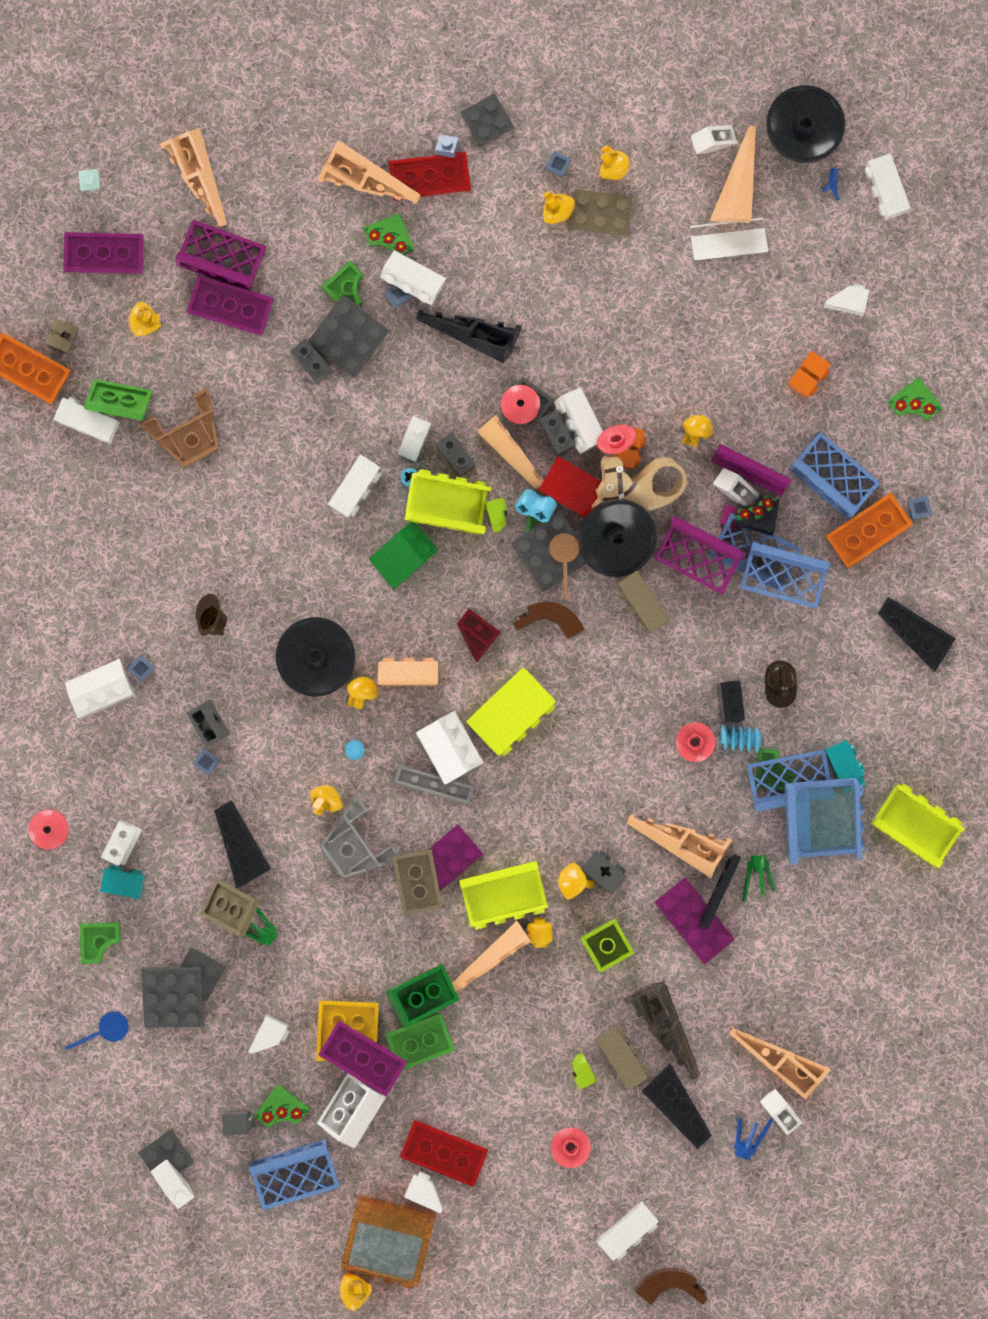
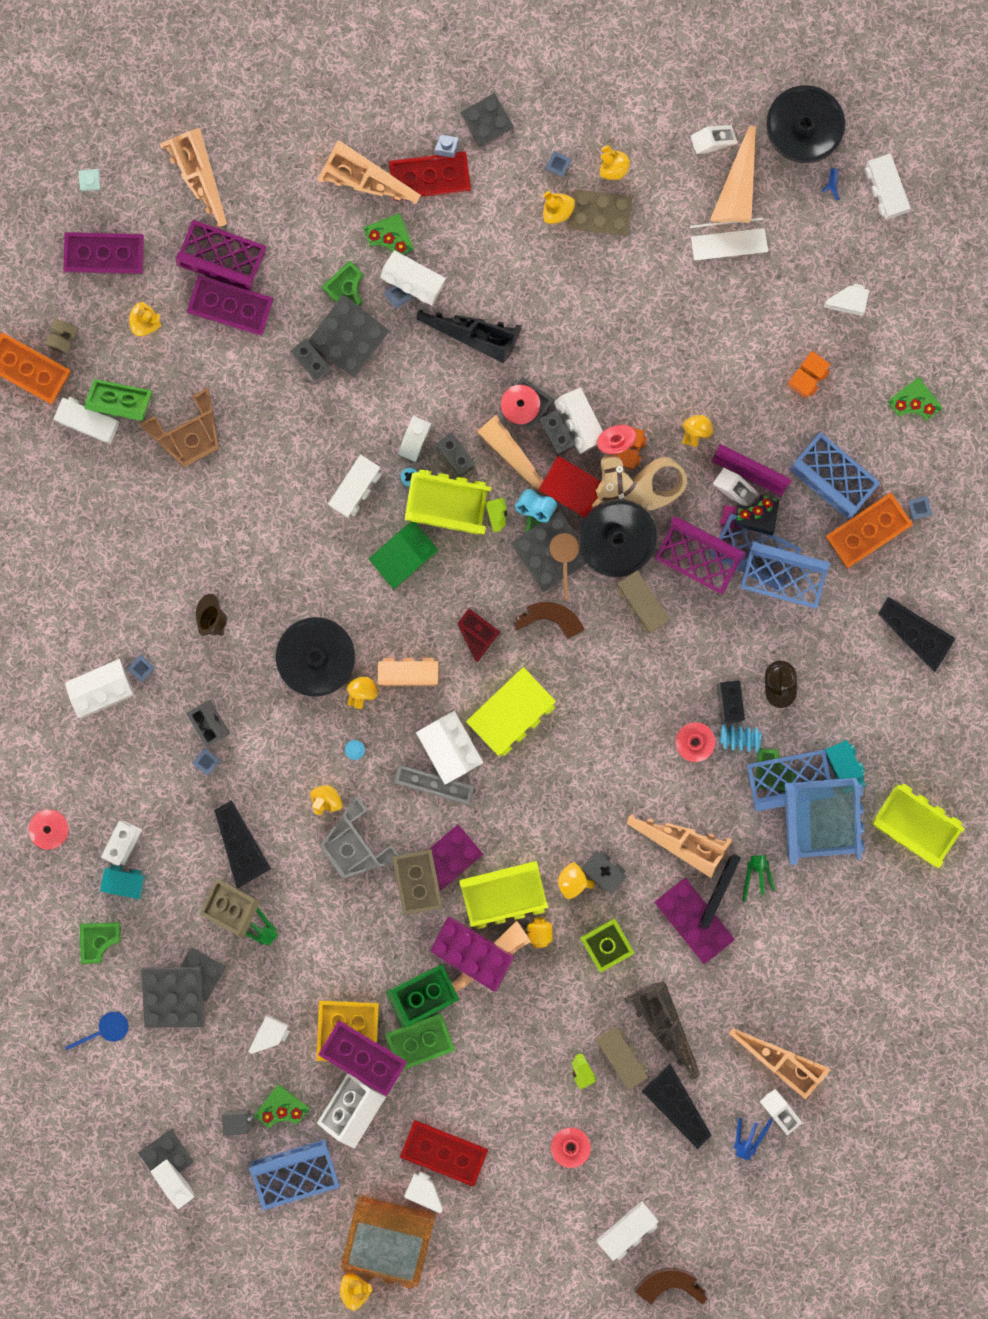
none -> magenta plate [430,917,515,992]

